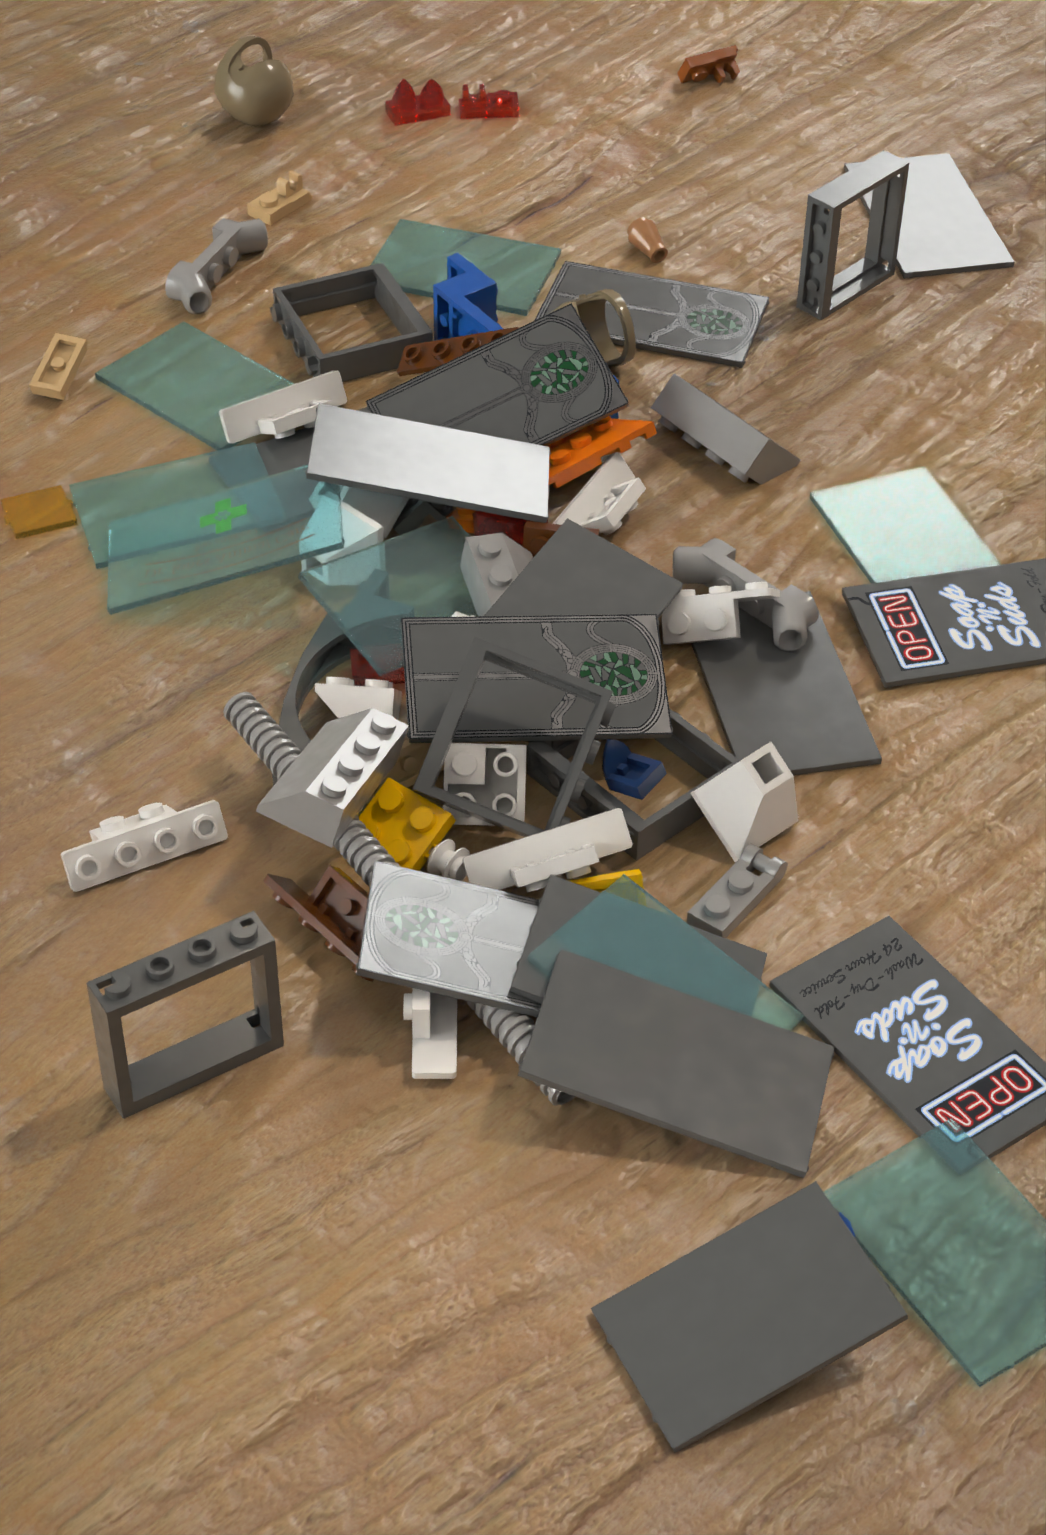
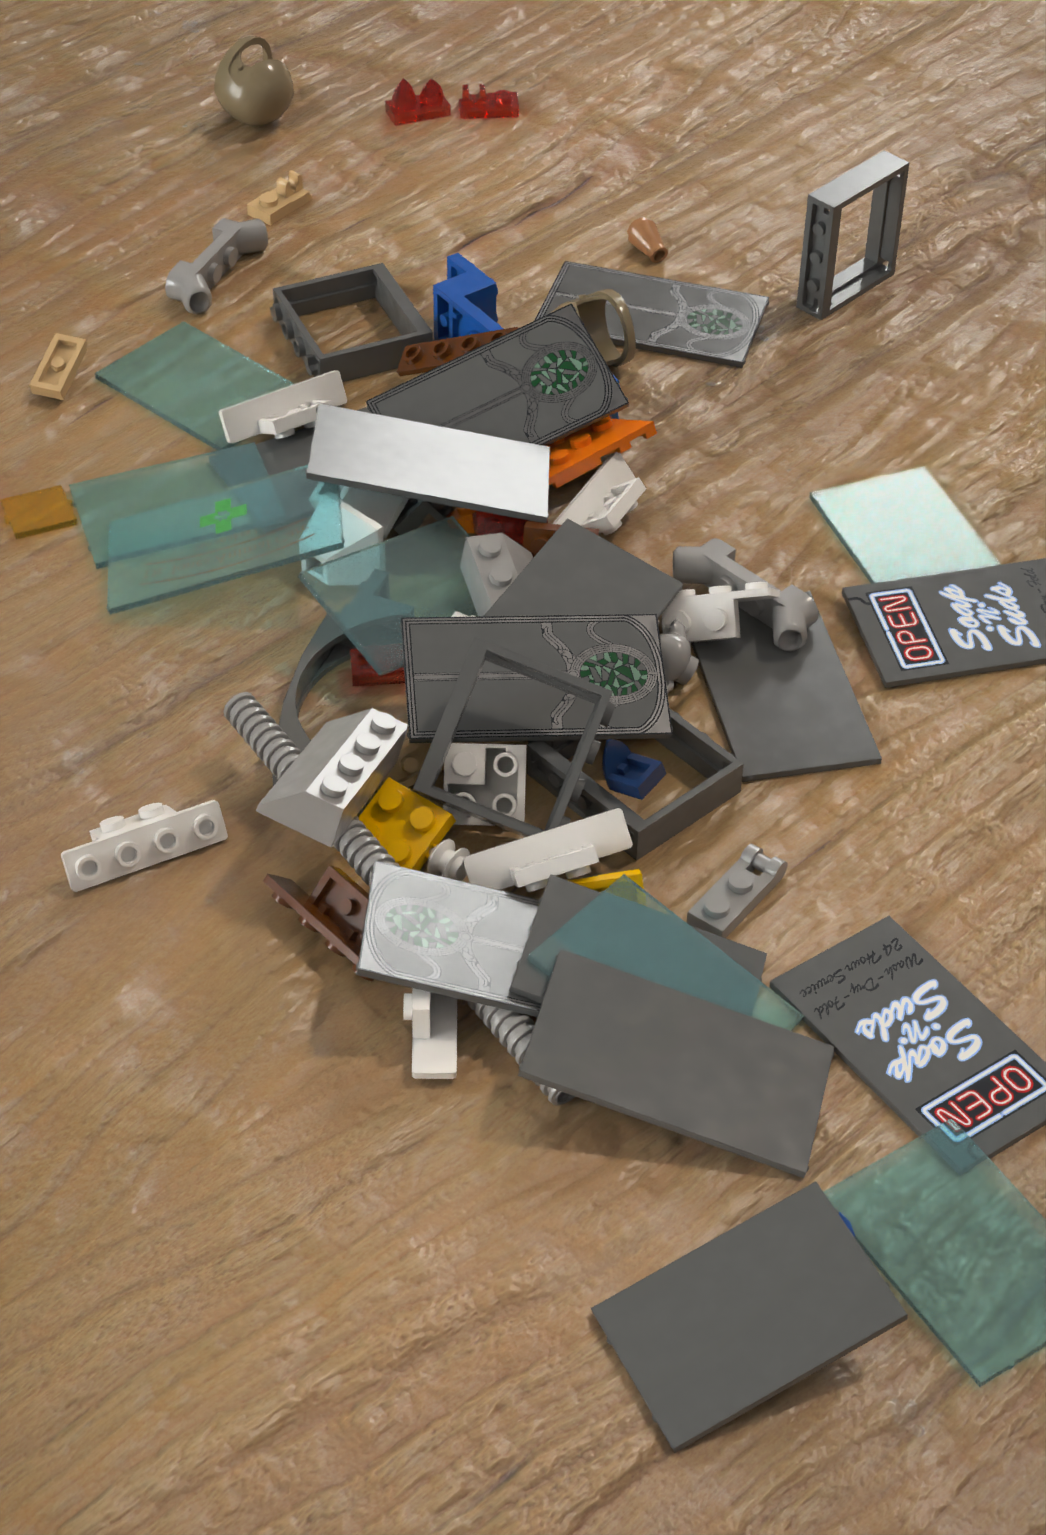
dark grey window [86,911,284,1119] -> none
white slope [315,676,402,720] -> none
clear light blue piece [370,219,561,316] -> none
light grey slope [651,373,801,485] -> none
dark orange plate [677,45,740,83] -> none
white slope [690,742,798,862] -> none
piece [844,153,1014,278] -> none
none -> light grey piece [660,619,699,694]

